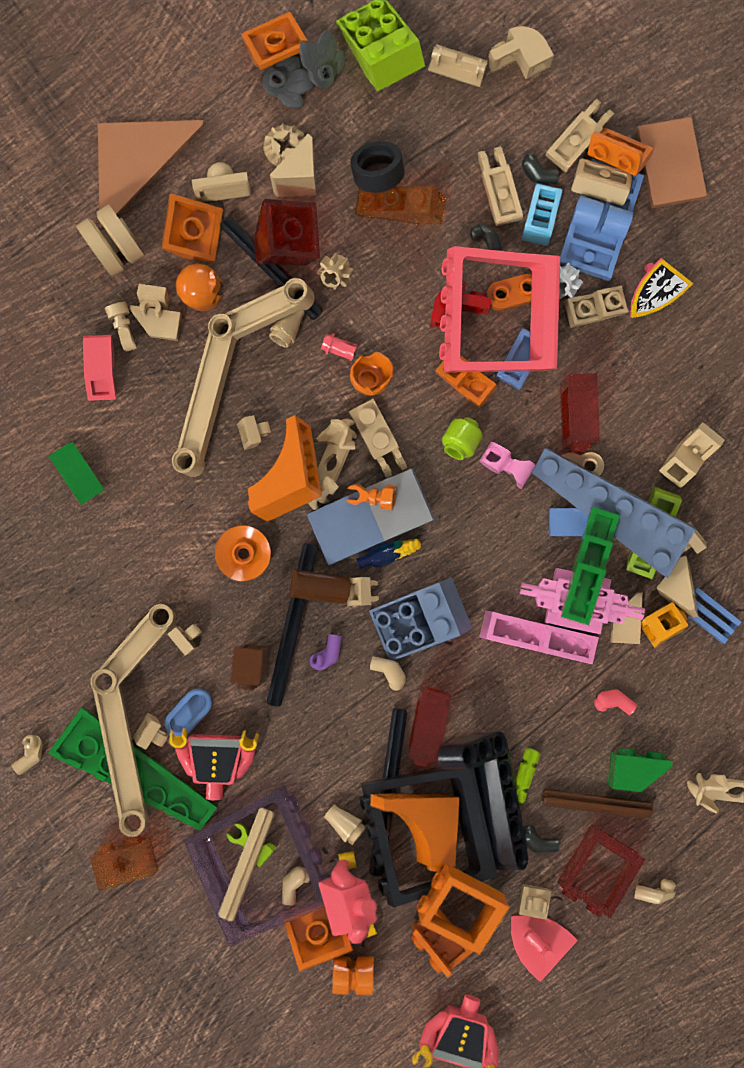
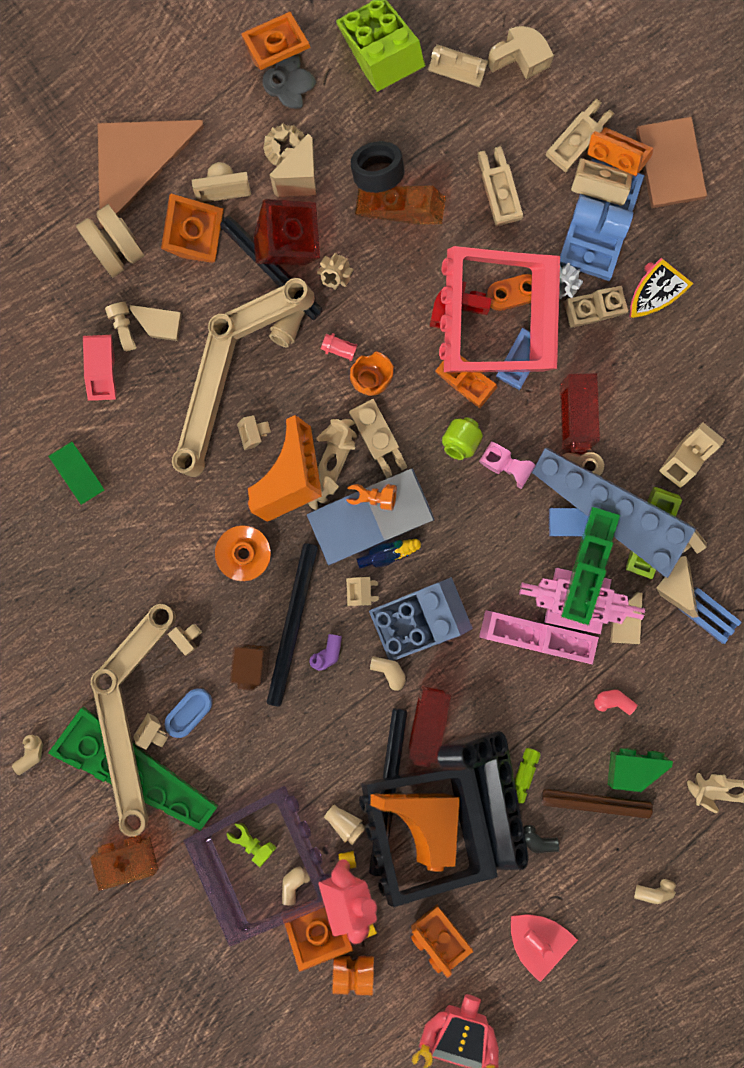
tan tile [137,284,170,318] -> none
torso [169,728,259,800] -> none
orange helmet [175,263,223,311] -> none
tan axle [219,808,275,921] -> none
reddish brown brick [289,569,350,604] -> none
dark grey plate [300,30,345,88] -> none
orange window [417,864,510,955] -> none
pearl dark grey arm [470,223,502,251] -> none
tan tile [518,884,552,920] -> none
pearl dark grey arm [522,153,558,183] -> none
medium azure slope [522,183,563,246] -> none
clear red window [557,824,646,918] -> none
light orange brick [641,602,689,648] -> none

